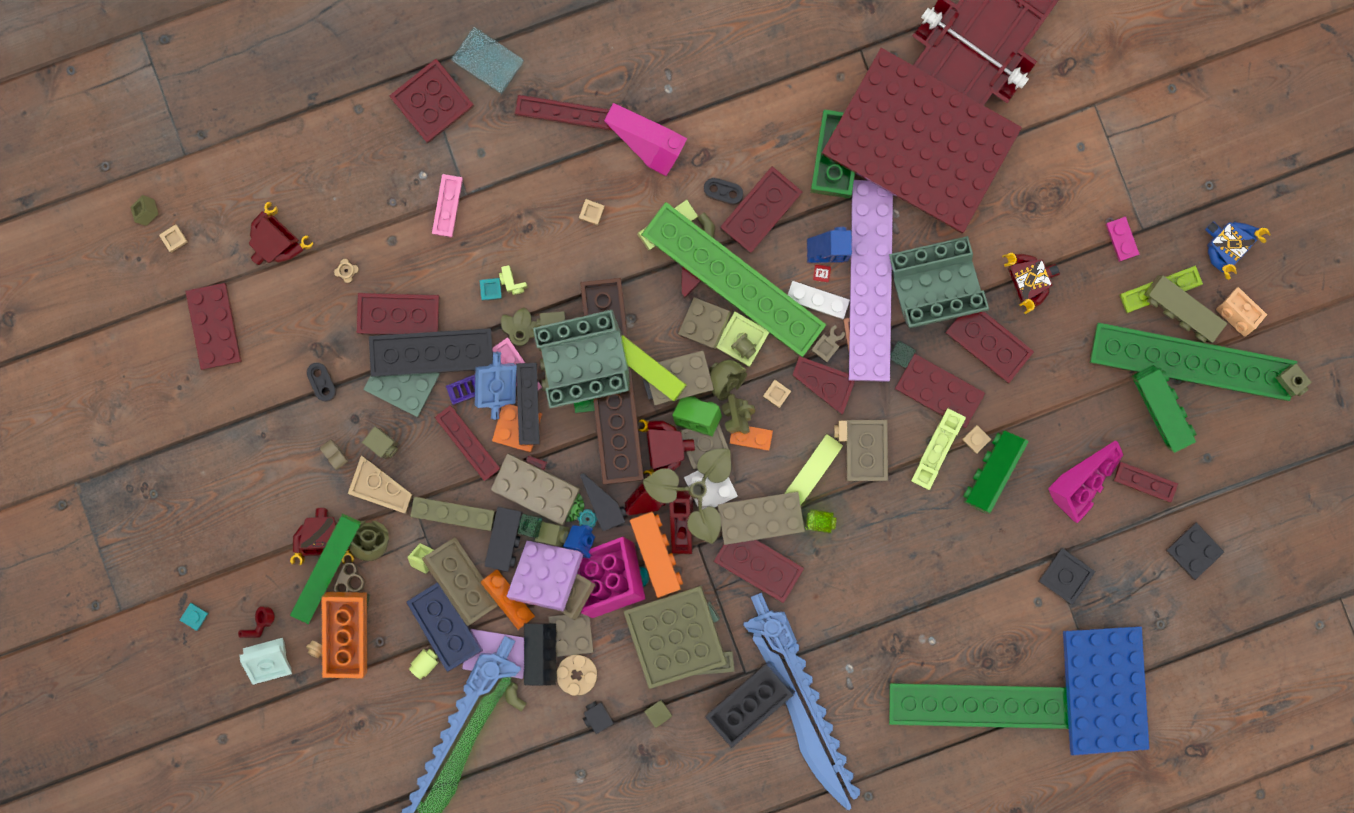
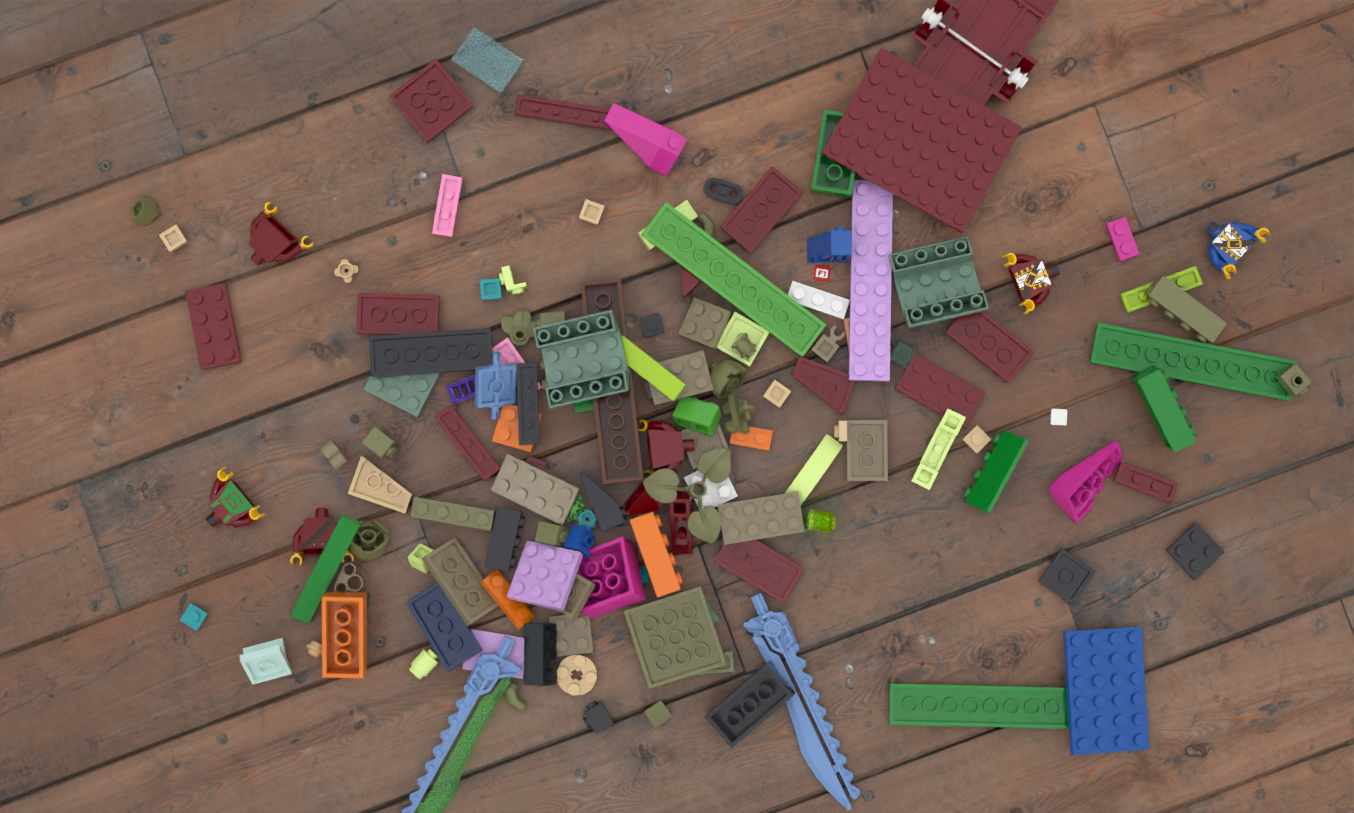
dark red plate [238,607,275,638] -> none
black plate [307,363,336,402] -> none
clear green plate [518,514,543,538] -> none
light nougat bracket [1216,287,1267,337] -> none
none -> torso [205,467,265,528]
none -> black plate [640,313,664,338]
none -> white sticker [1051,409,1067,426]

